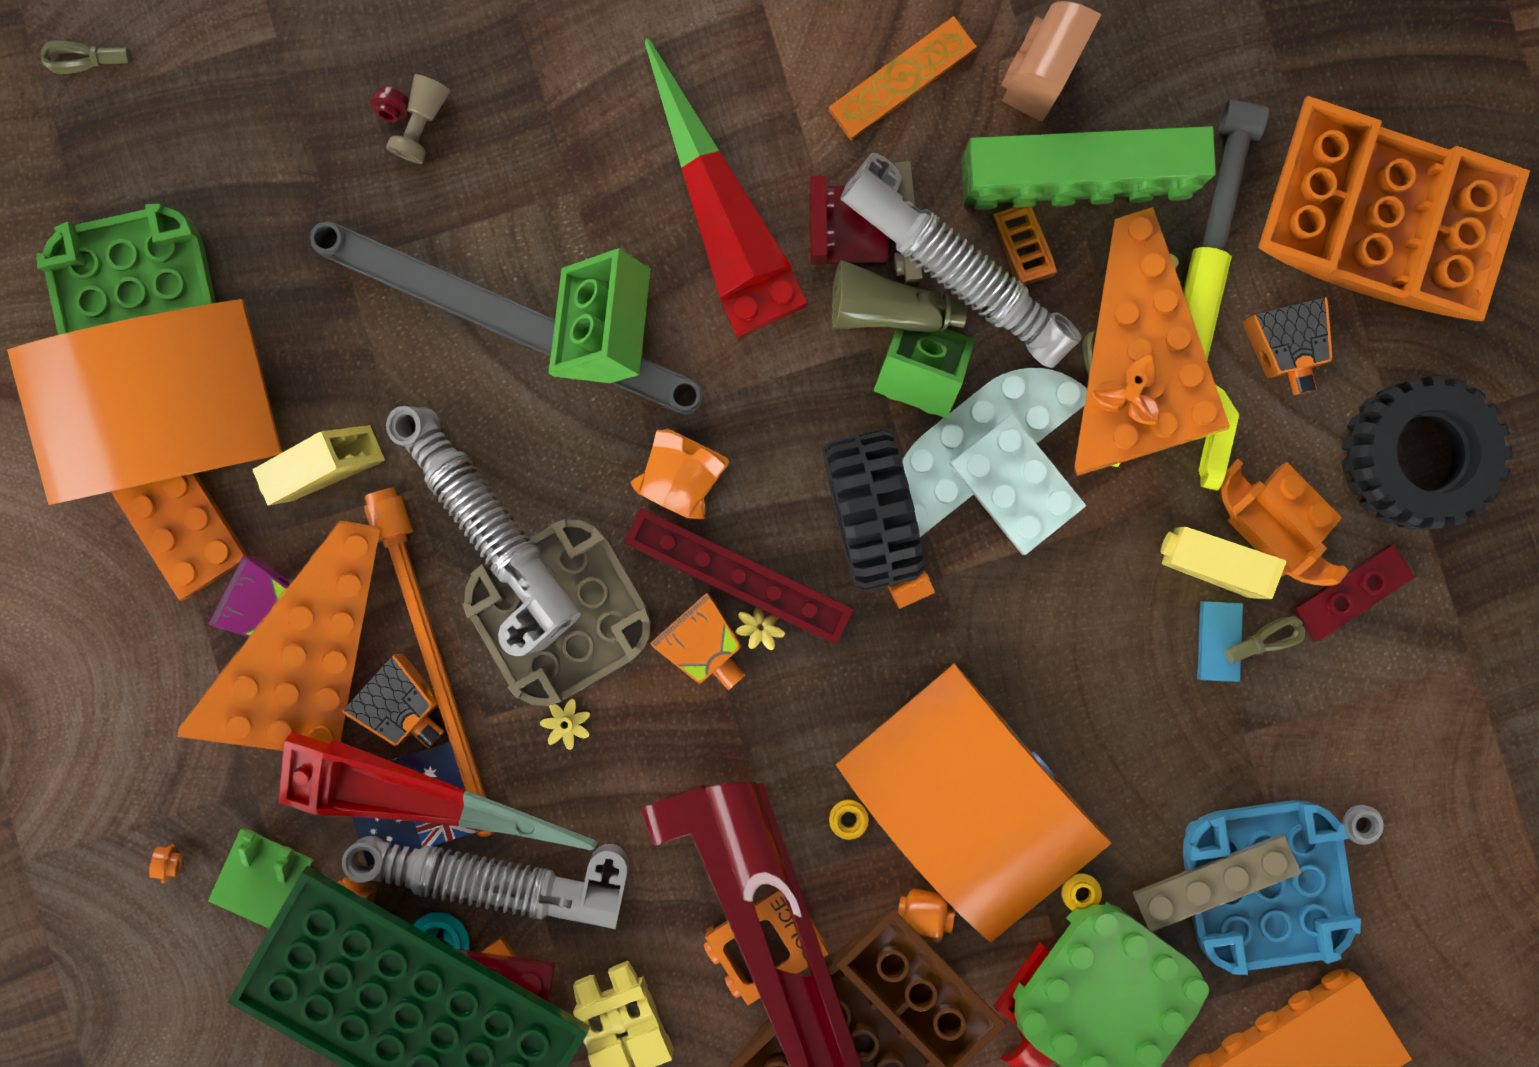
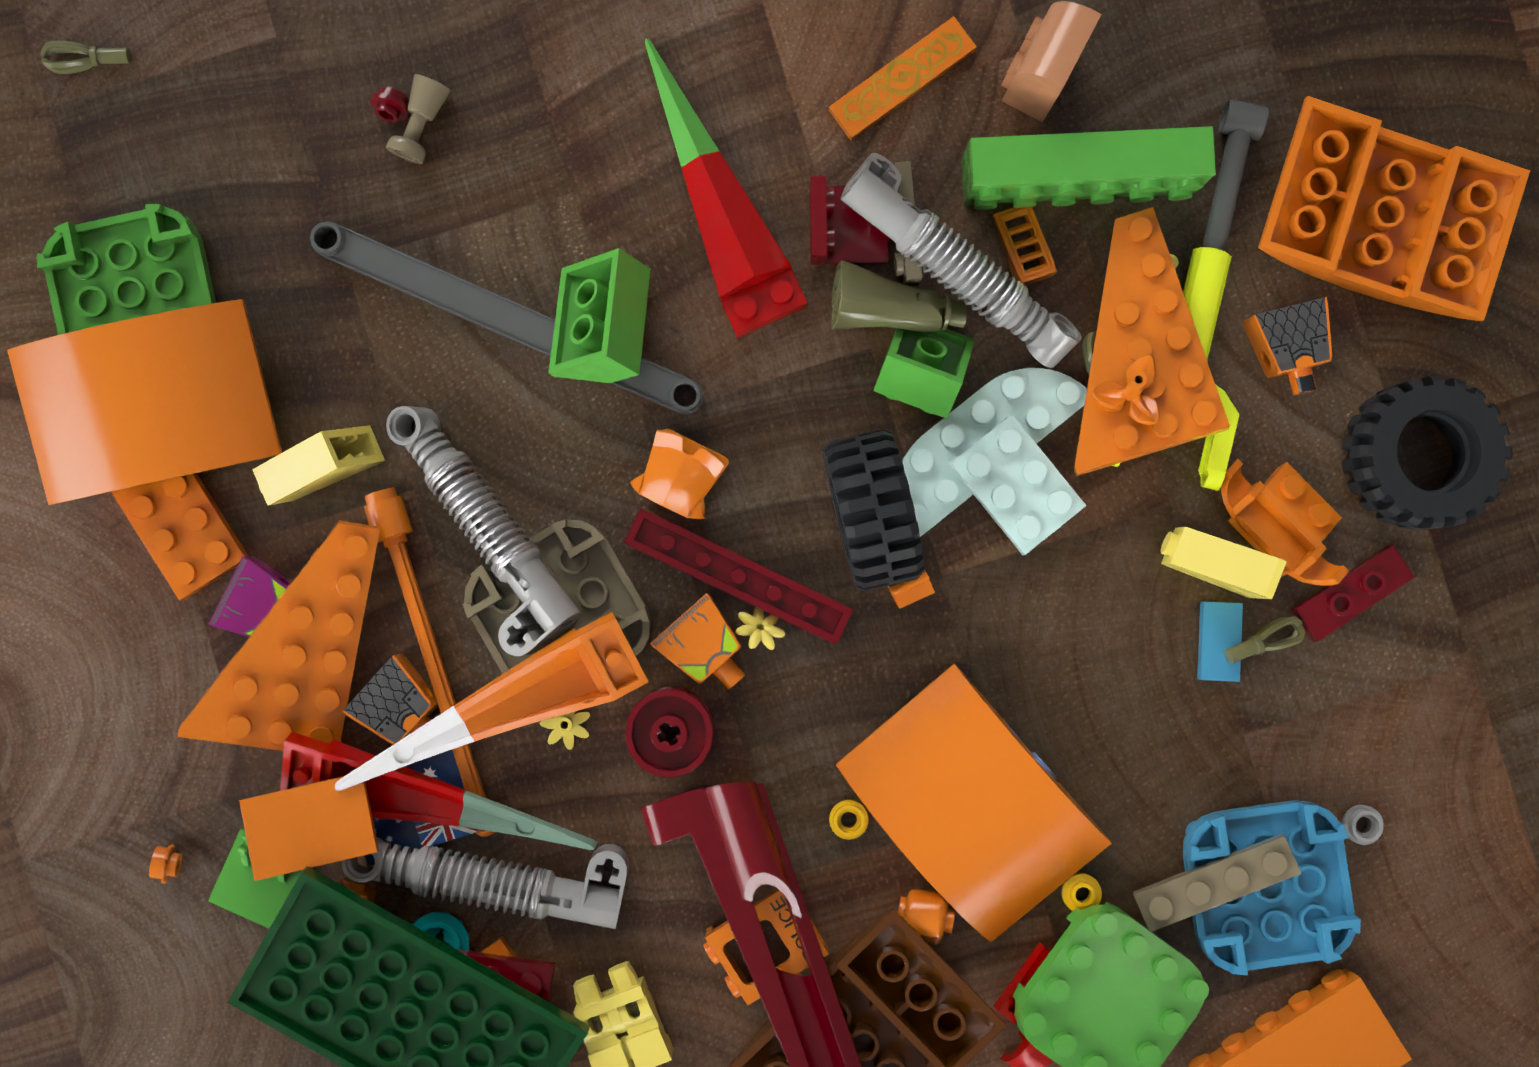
none -> orange tile [239,776,379,881]
none -> orange plate [335,612,649,791]
none -> dark red wheel [625,686,715,778]

